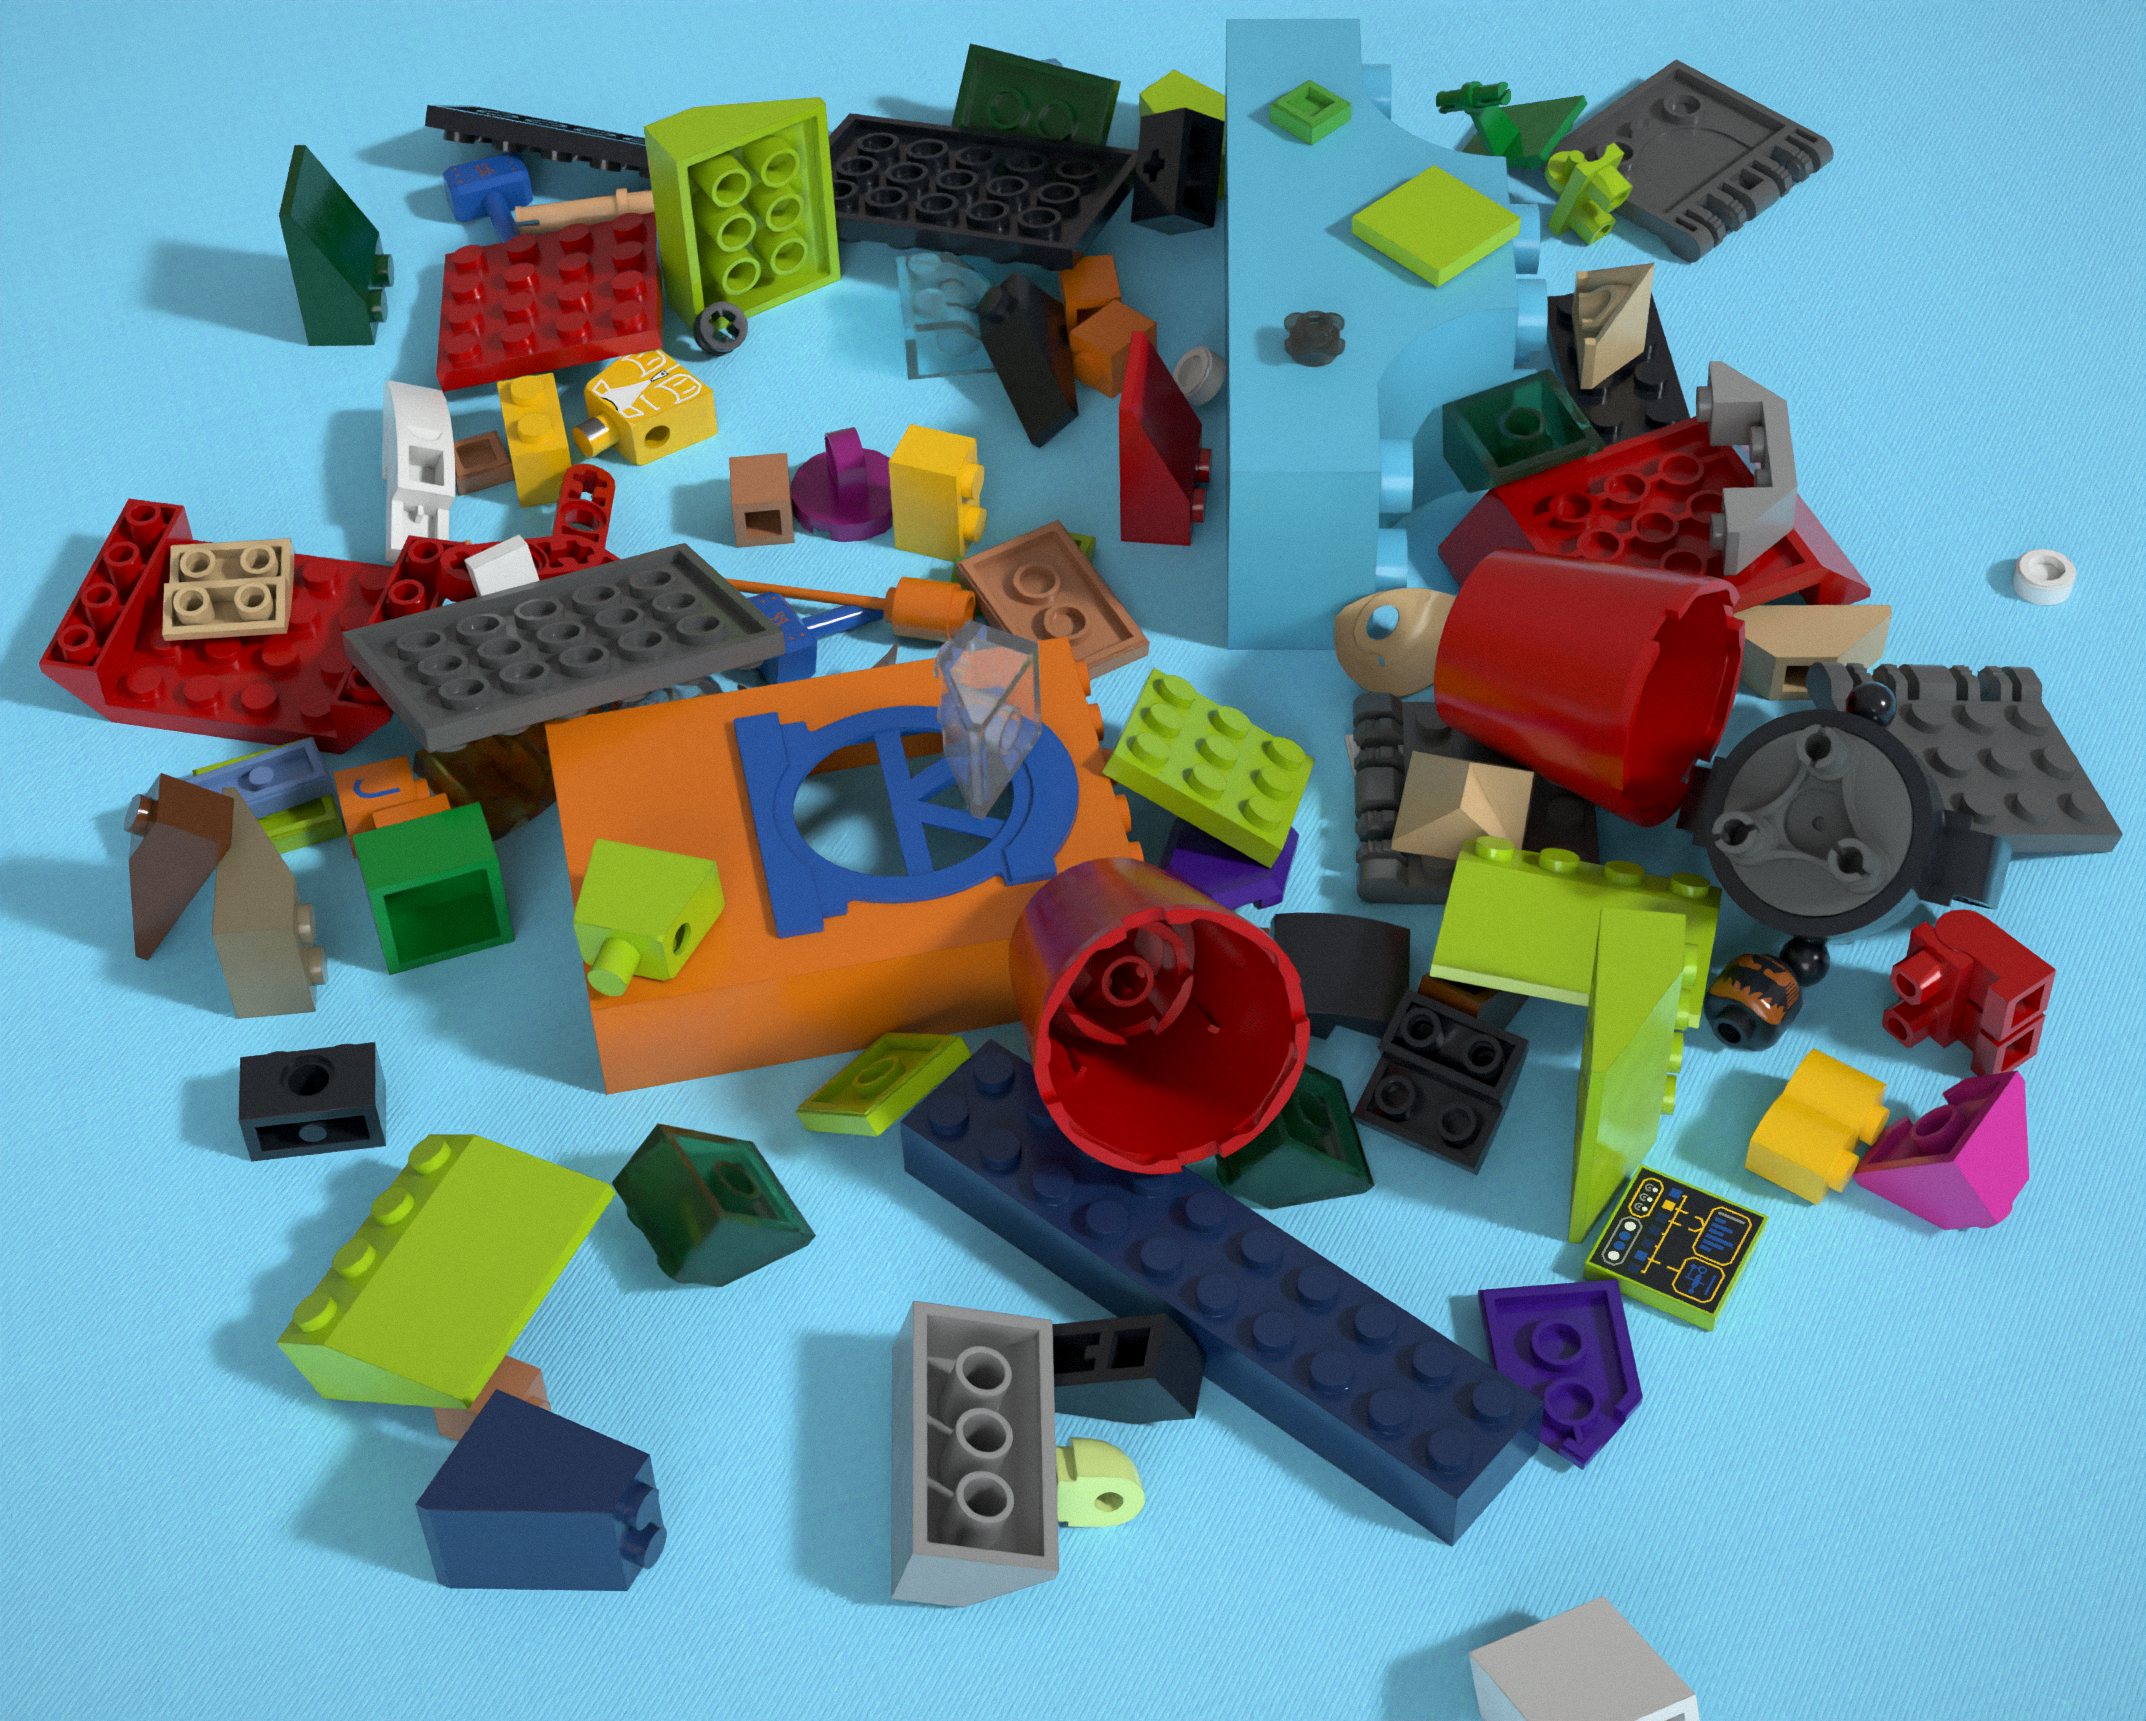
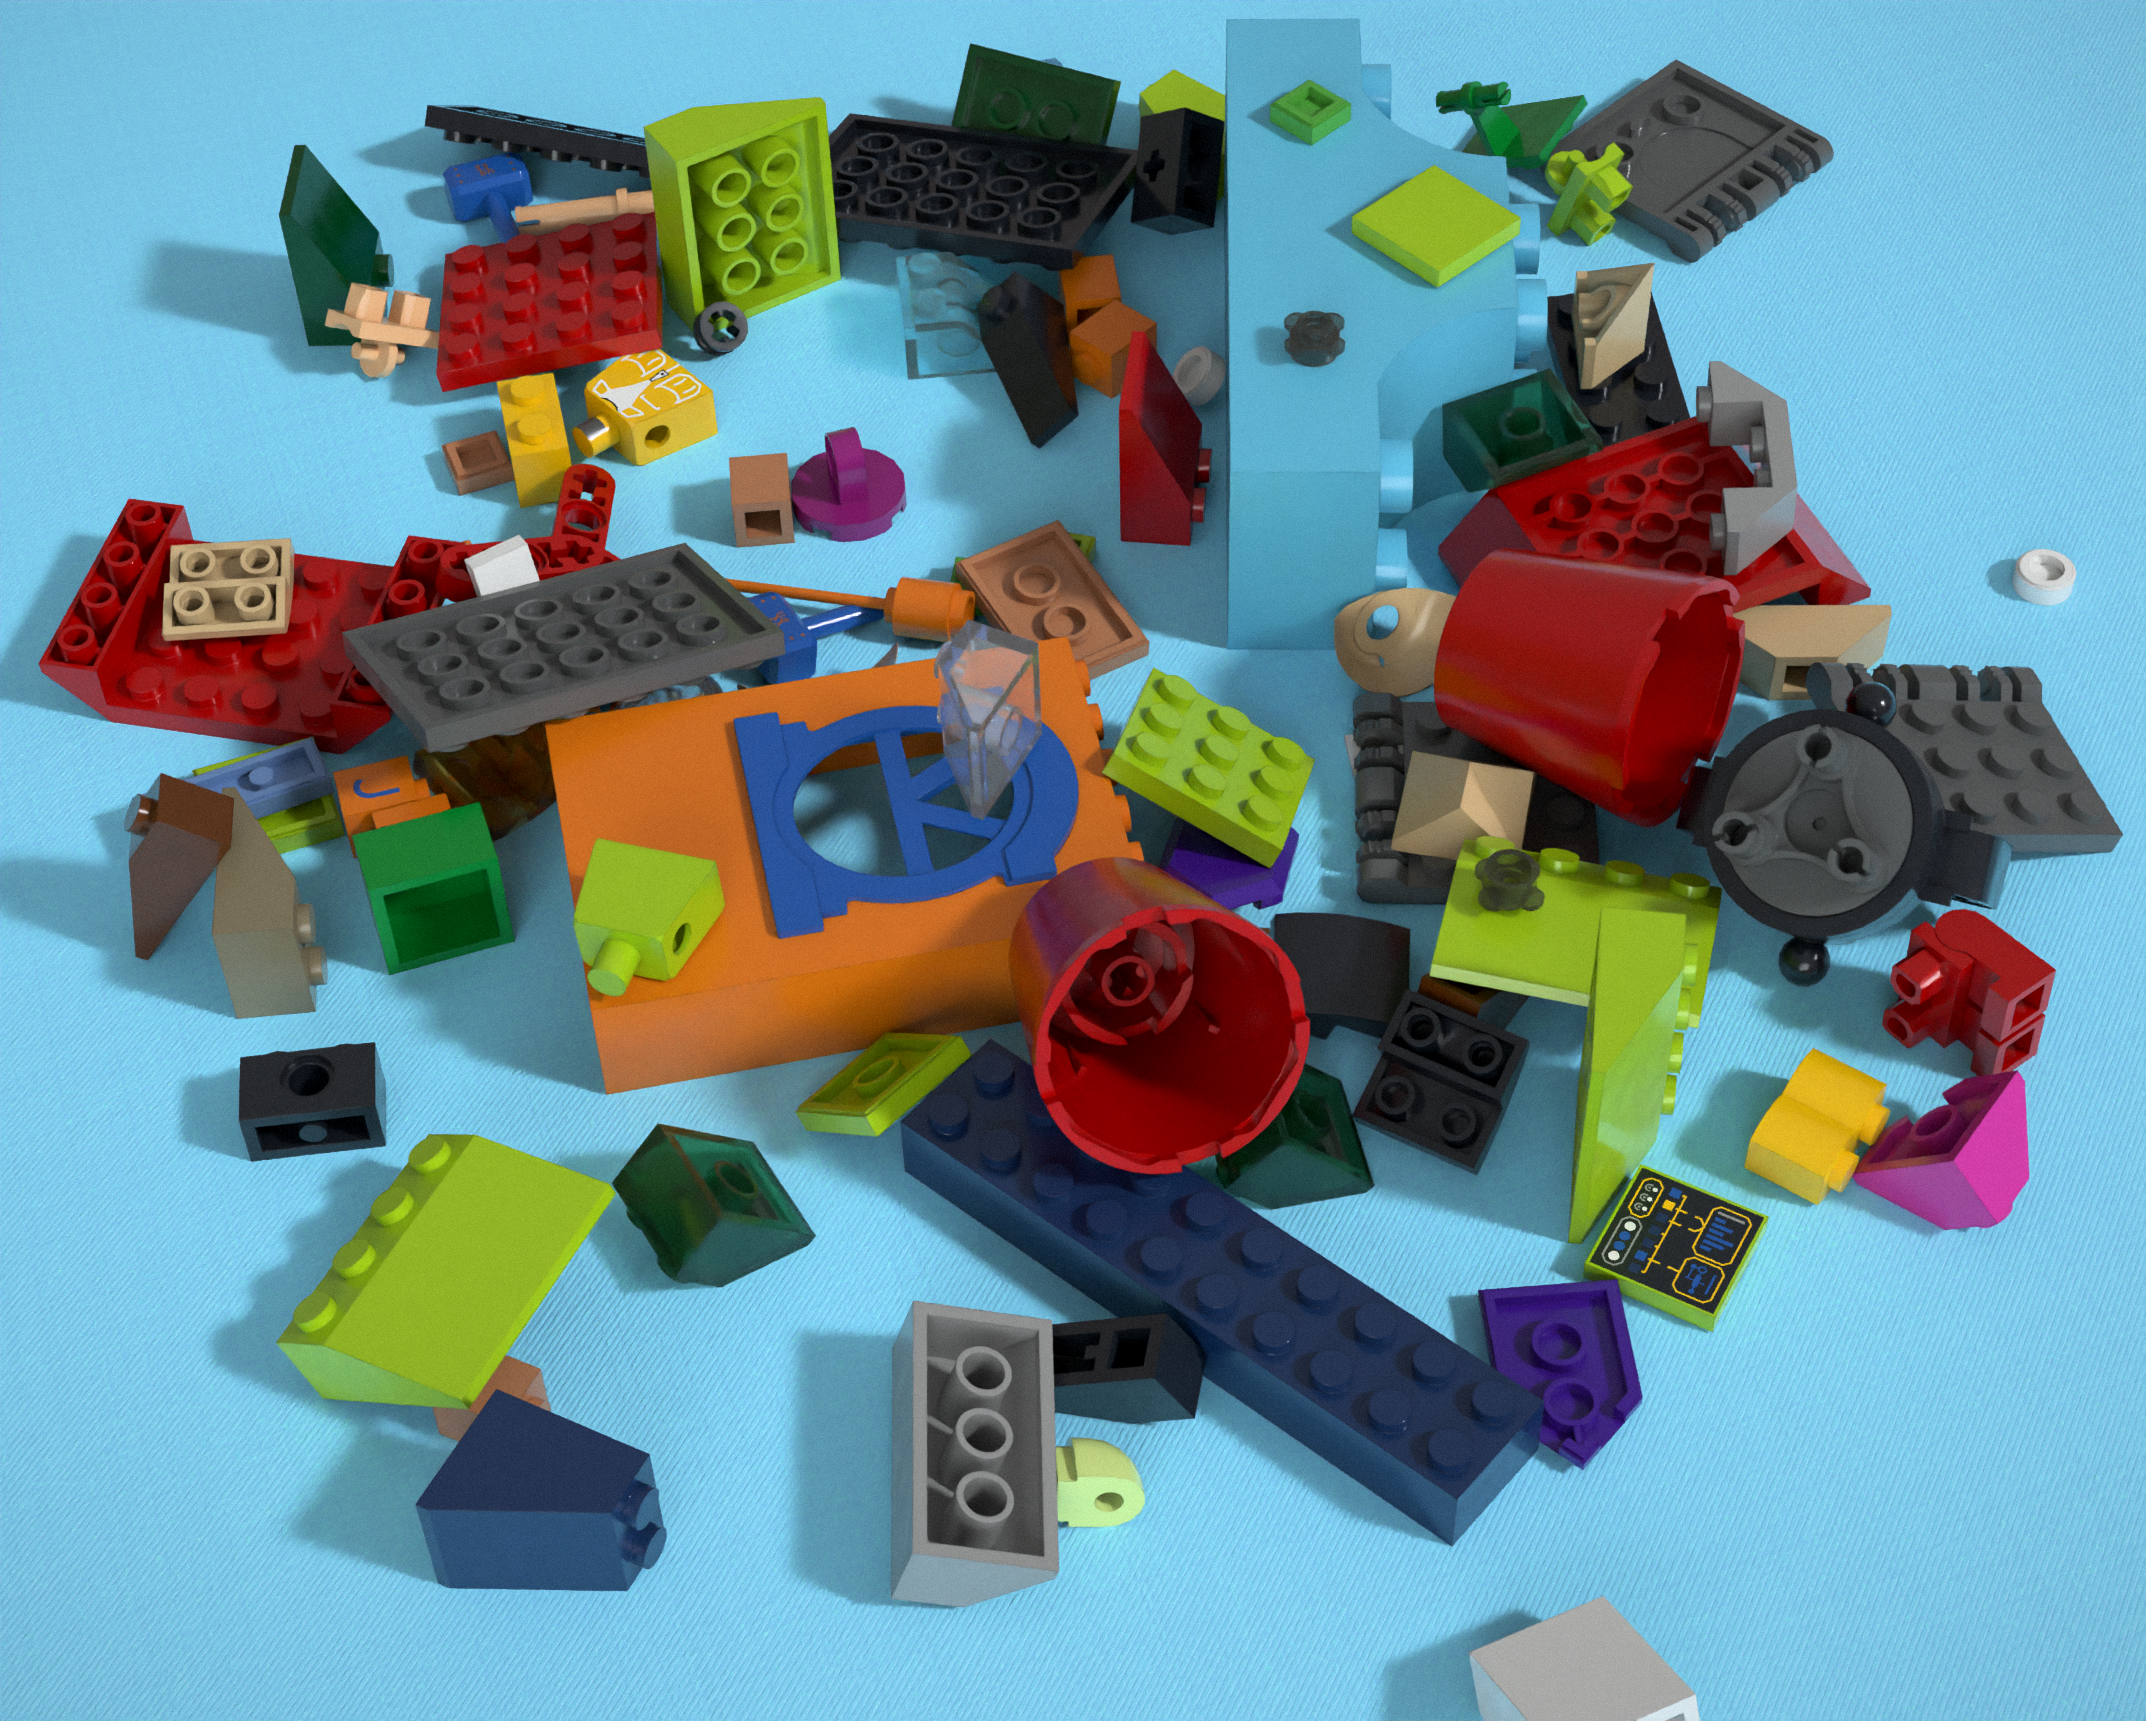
white slope [382,380,455,563] -> none
yellow brick [888,424,987,562] -> none
black head [1703,954,1803,1051] -> none
none -> light nougat hips [325,283,439,378]
none -> clear smoke plate [1474,849,1545,912]

